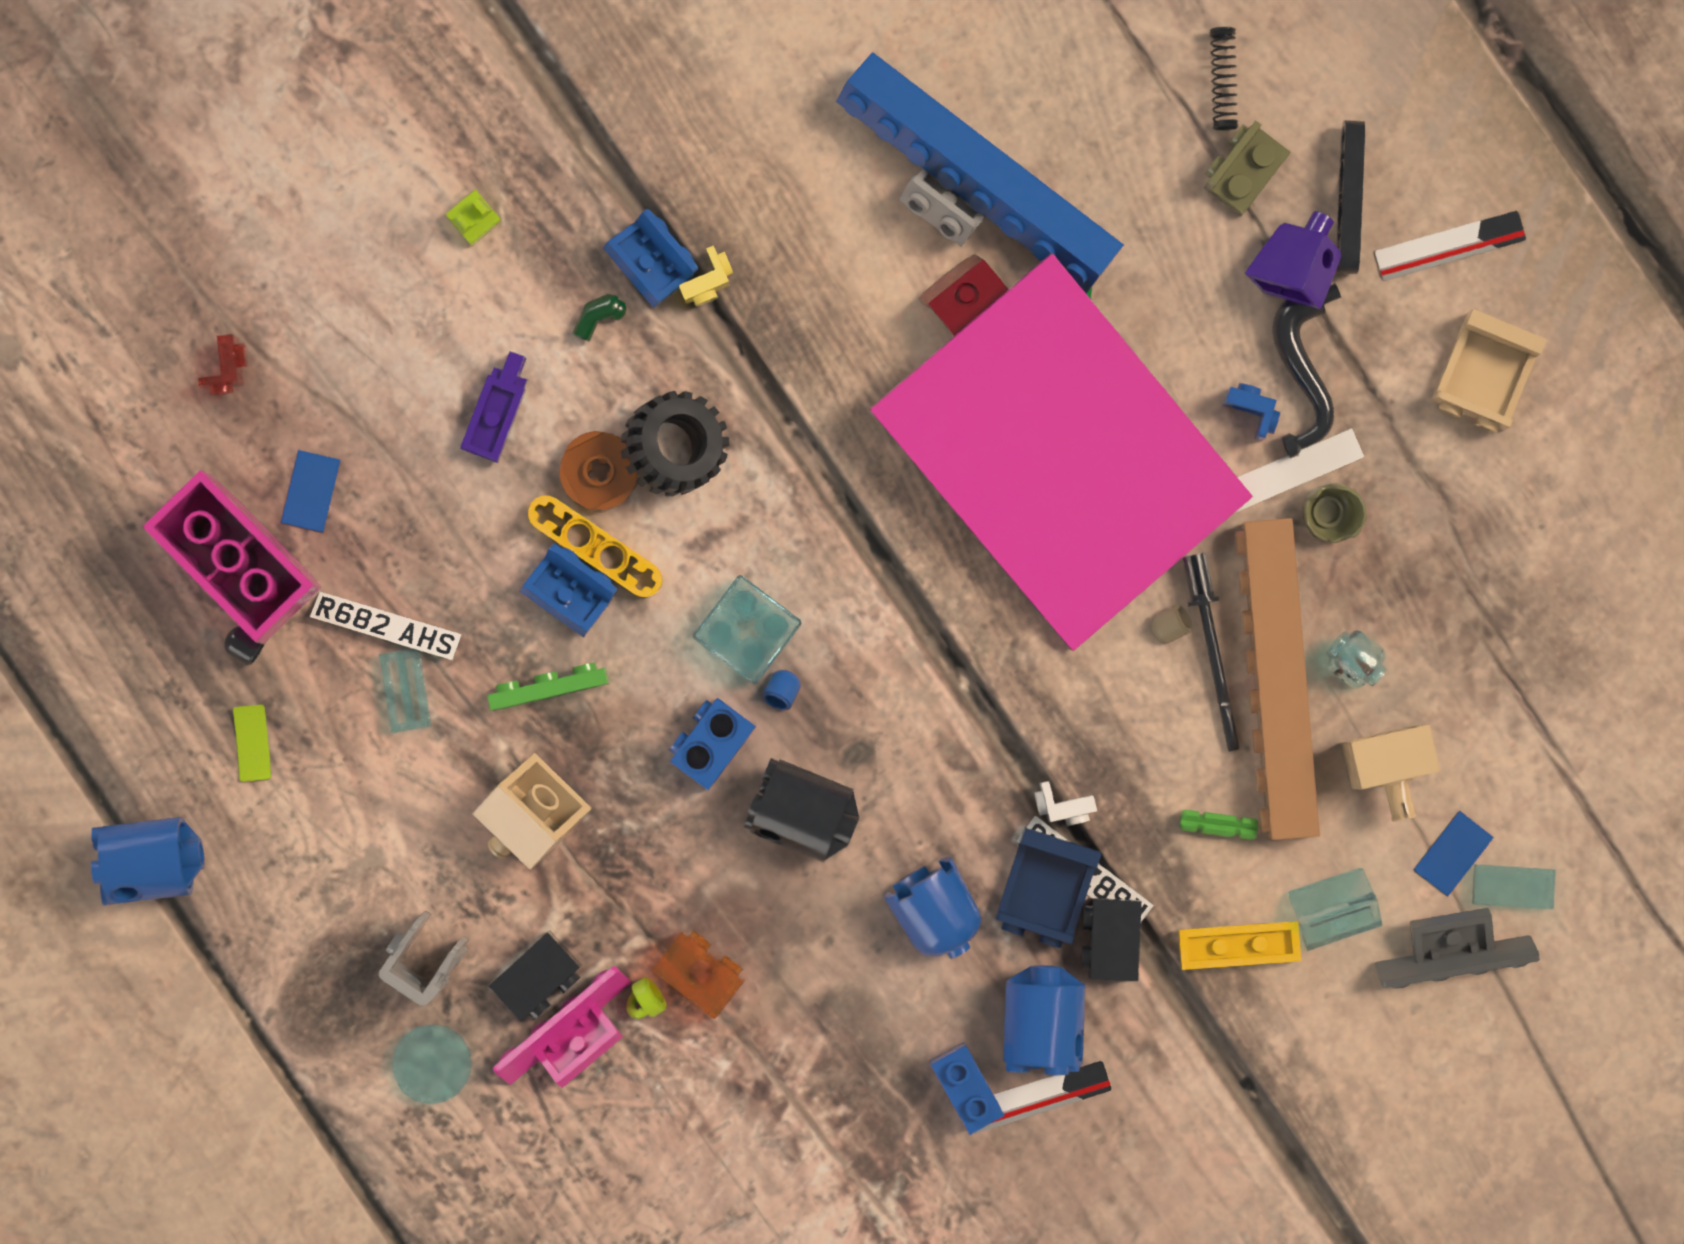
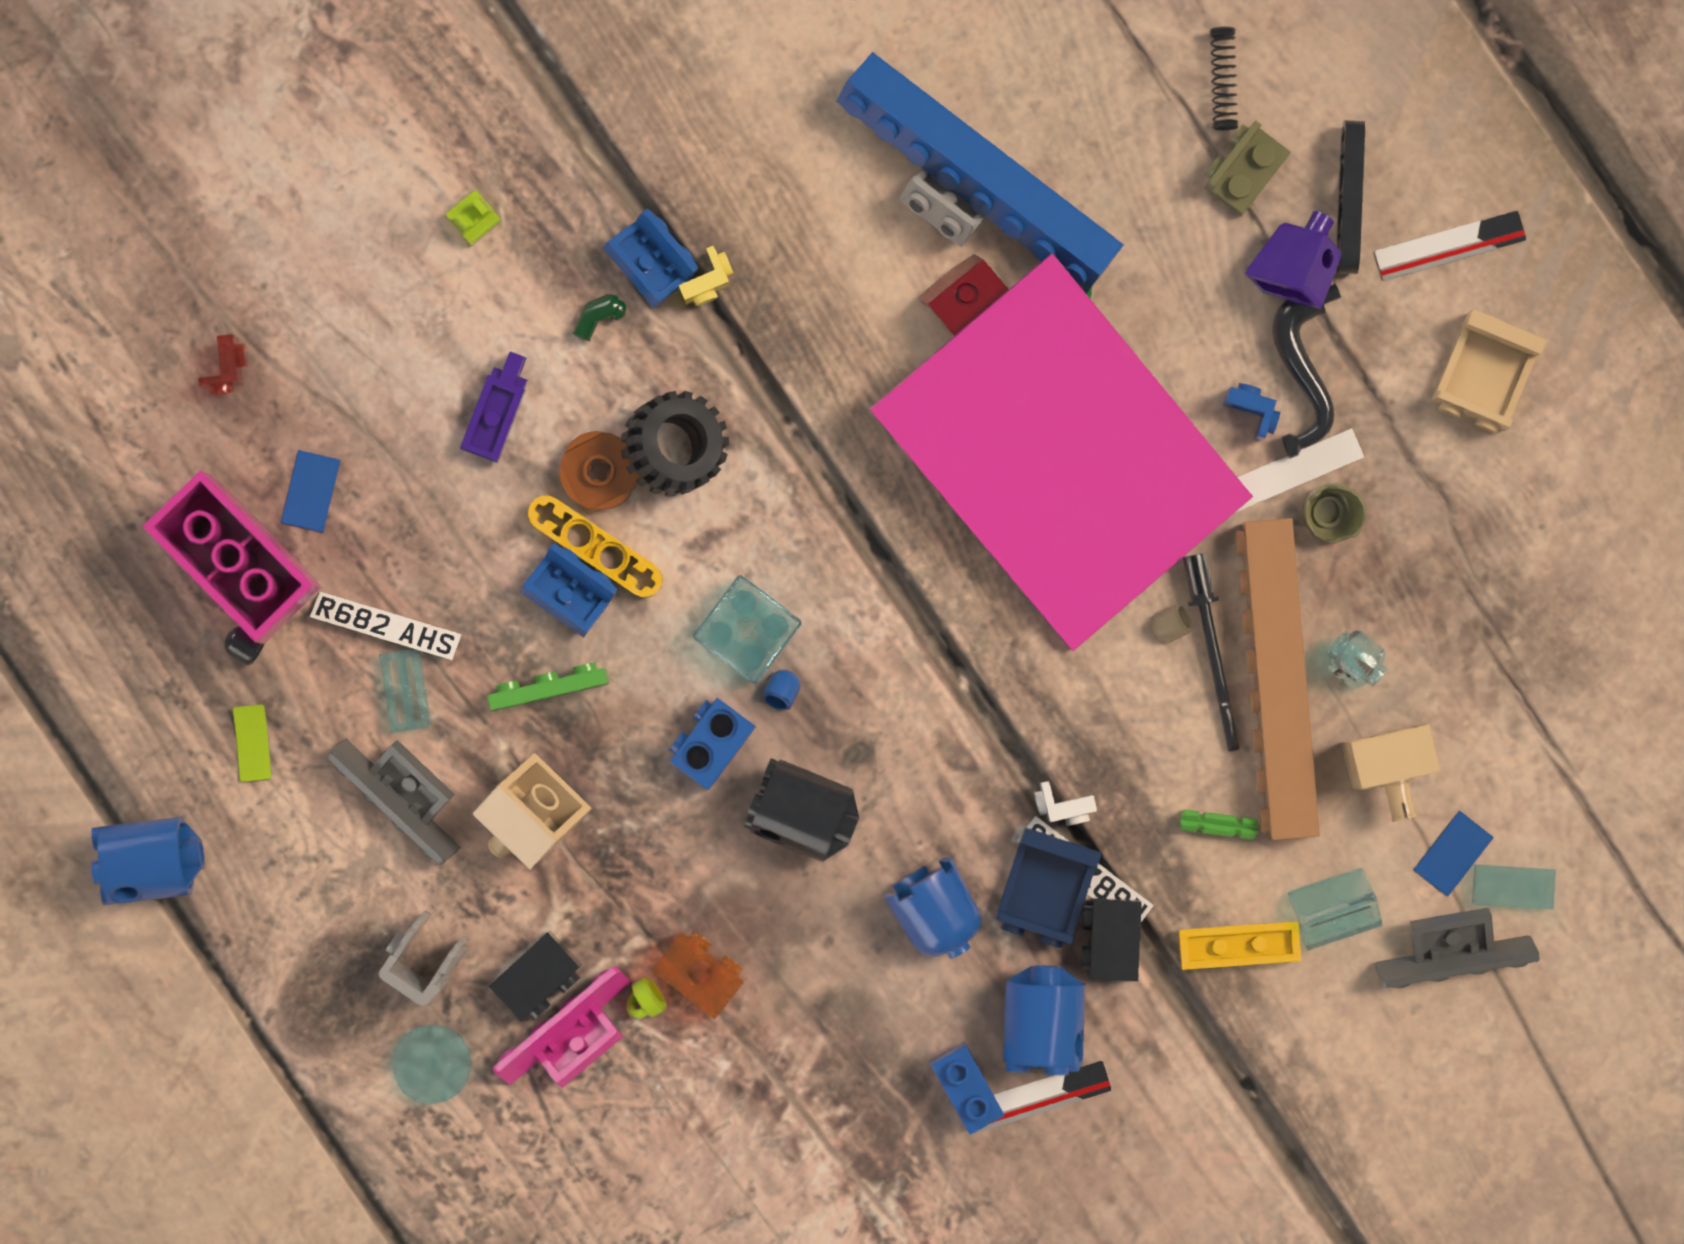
none -> dark grey bracket [326,738,461,865]

